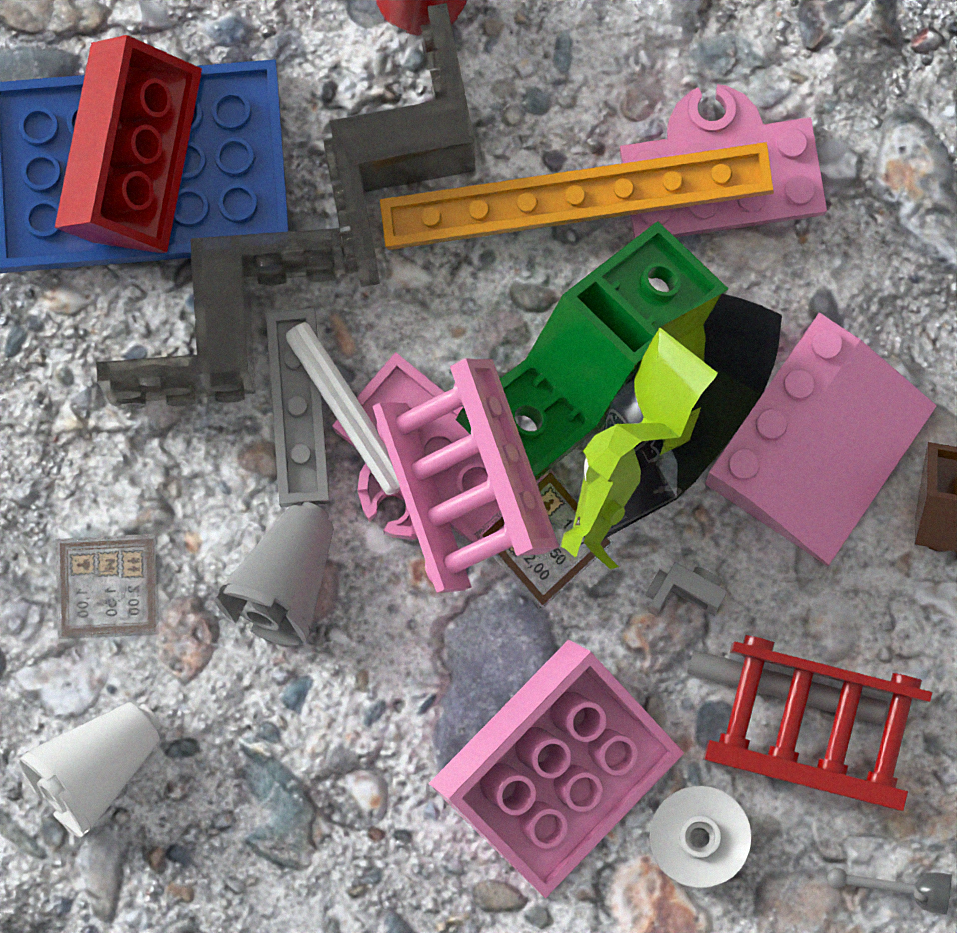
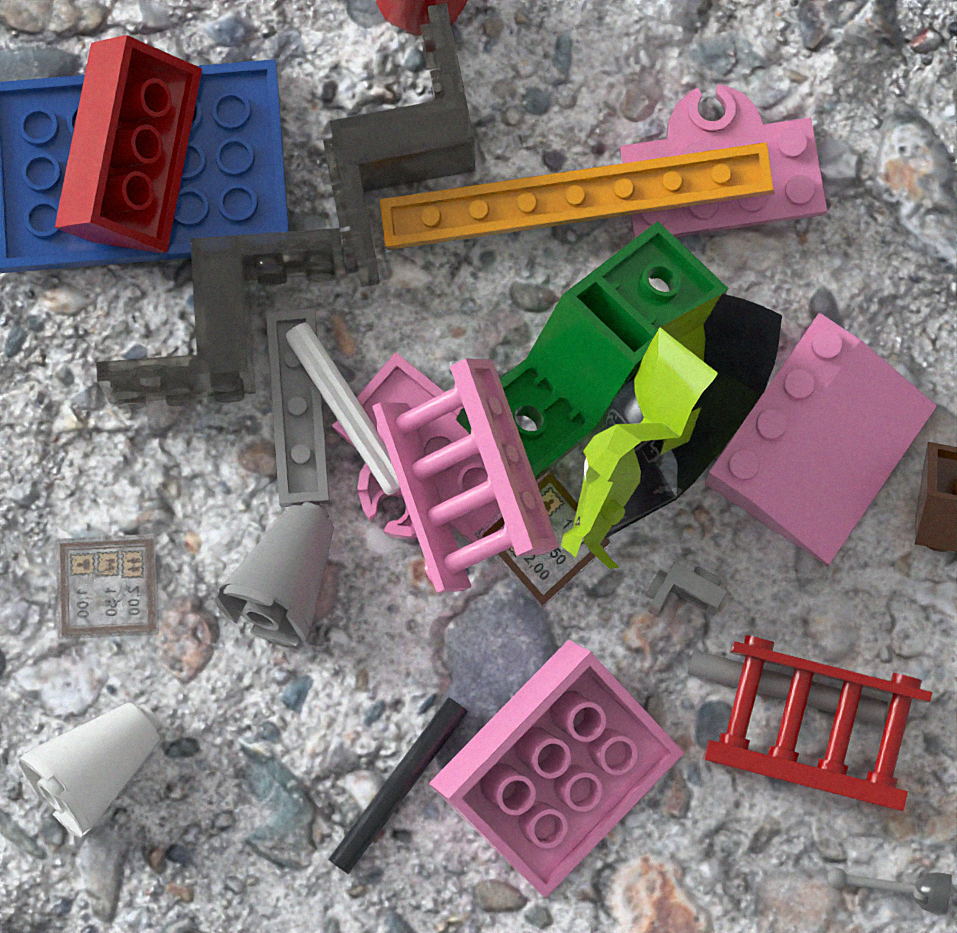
white dish [649,786,751,888] -> none
none -> black piece [328,697,468,874]

